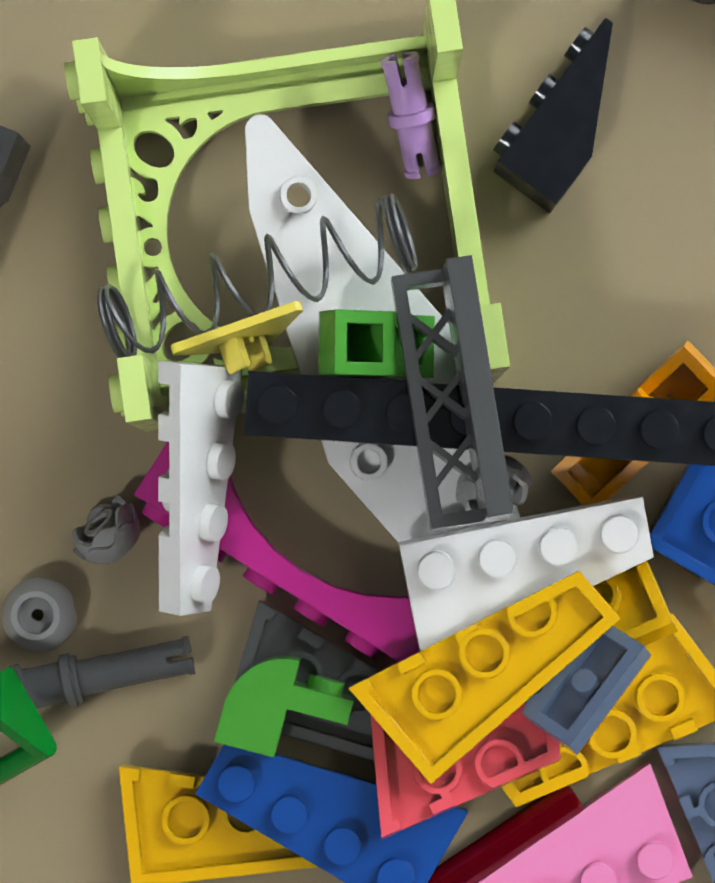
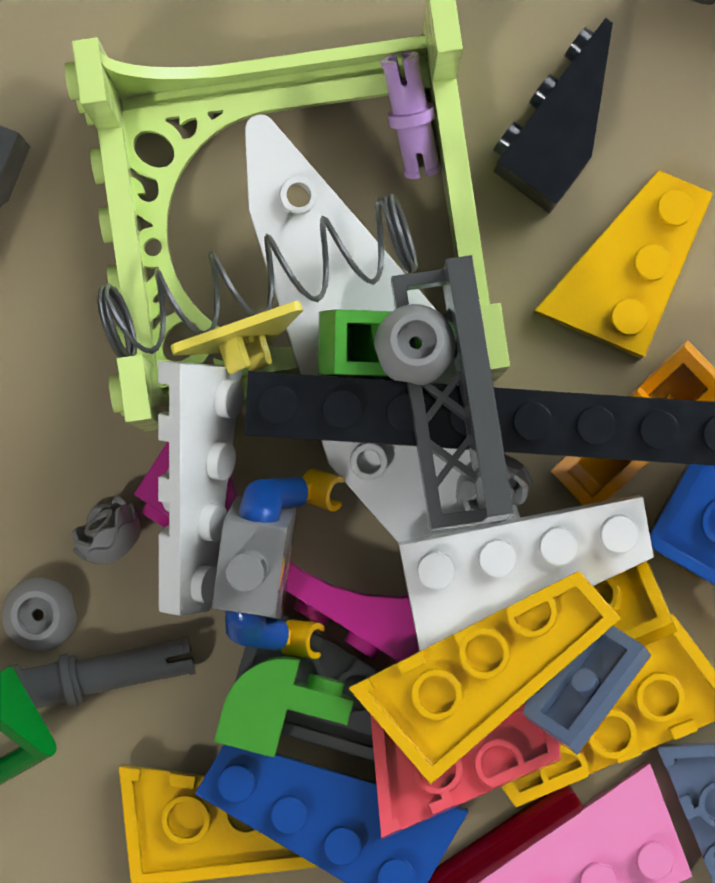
none -> torso [212,468,345,659]
none -> light grey plate [374,304,456,385]
none -> yellow wing [533,170,713,359]

